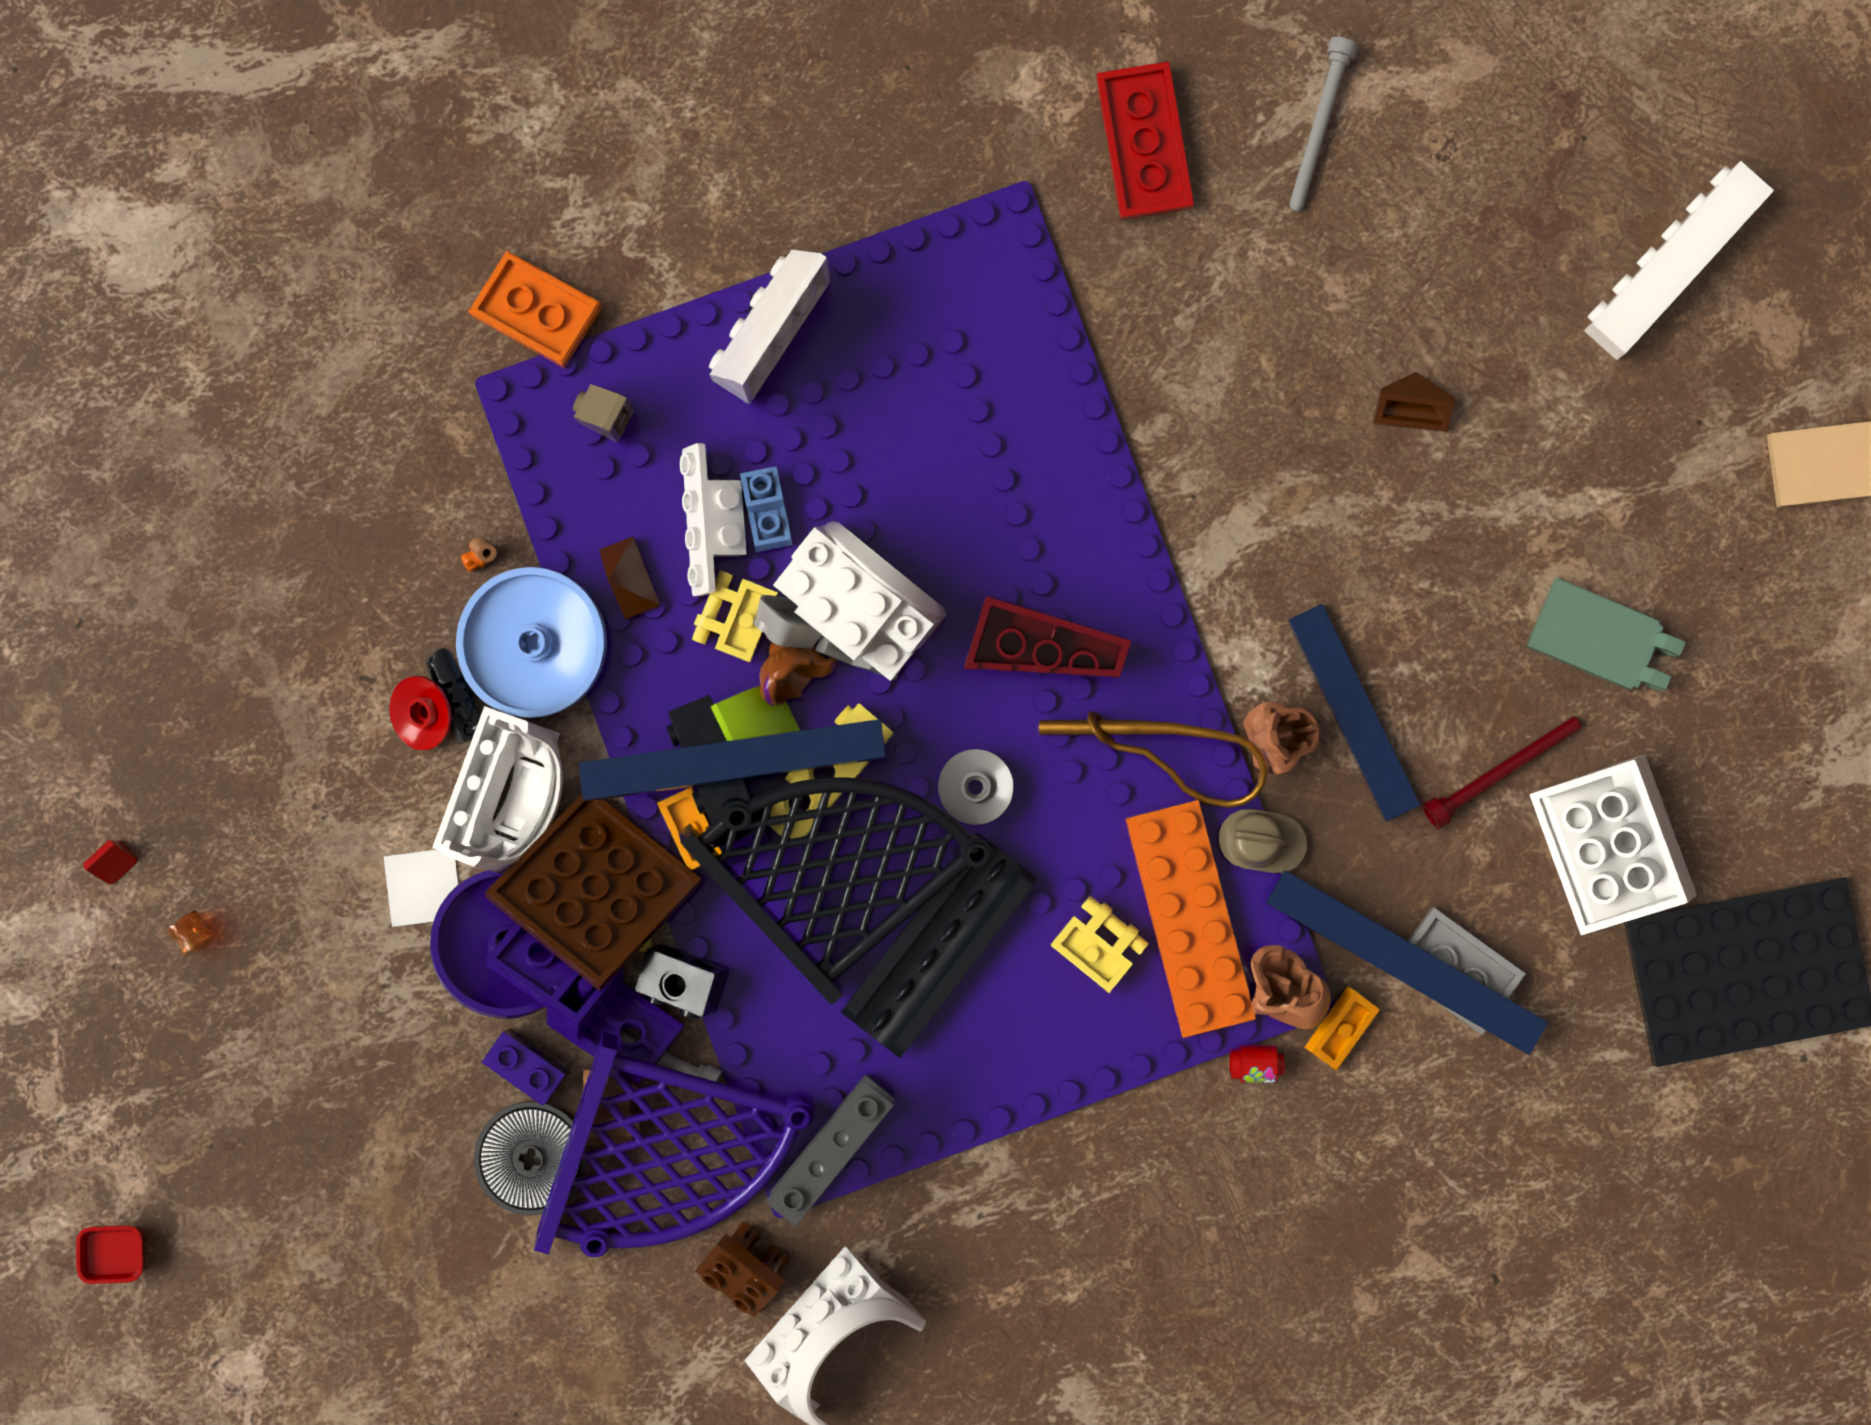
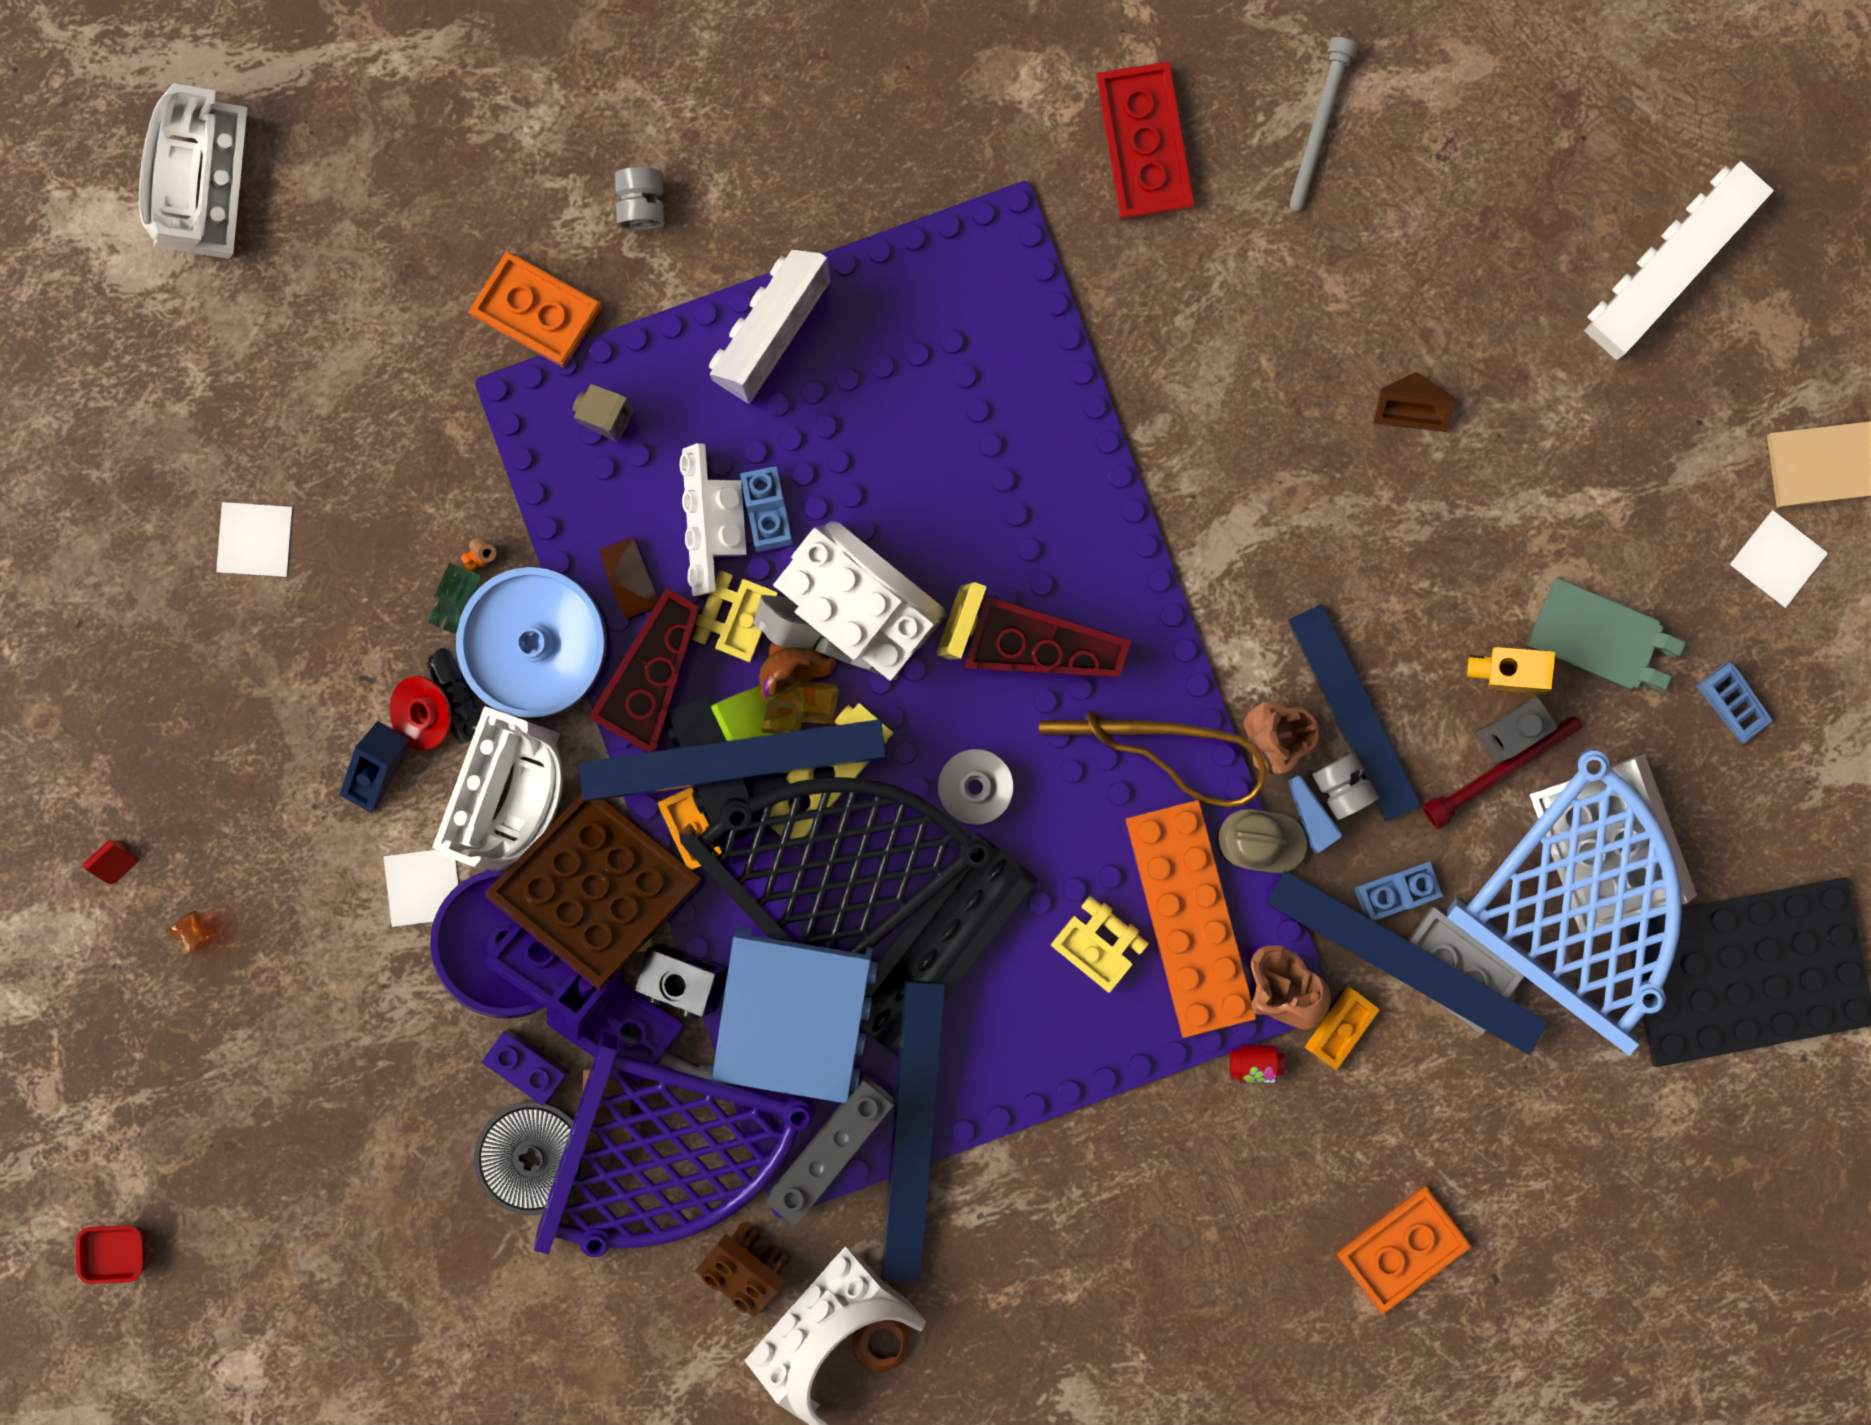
none -> white piece [139,83,247,259]
none -> white sticker [216,502,292,577]
none -> dark blue slope [340,721,410,813]
none -> clear green plate [428,563,481,634]
none -> dark red wedge [588,587,699,753]
none -> light grey wheel [615,167,665,230]
none -> medium blue panel [712,926,878,1103]
none -> clear yellow slope [761,681,839,734]
none -> dark orange piece [852,1320,910,1372]
none -> dark blue tile [881,980,945,1282]
none -> light yellow plate [936,582,987,660]
none -> medium blue slope [1287,775,1342,853]
none -> light grey wheel [1312,752,1379,821]
none -> orange tile [1335,1185,1472,1315]
none -> medium blue slope [1354,861,1443,921]
none -> light blue piece [1447,748,1682,1056]
none -> yellow torso [1467,647,1555,695]
none -> dark grey torso [1474,694,1558,764]
none -> medium blue slope [1695,661,1772,744]
none -> white sticker [1730,510,1828,608]

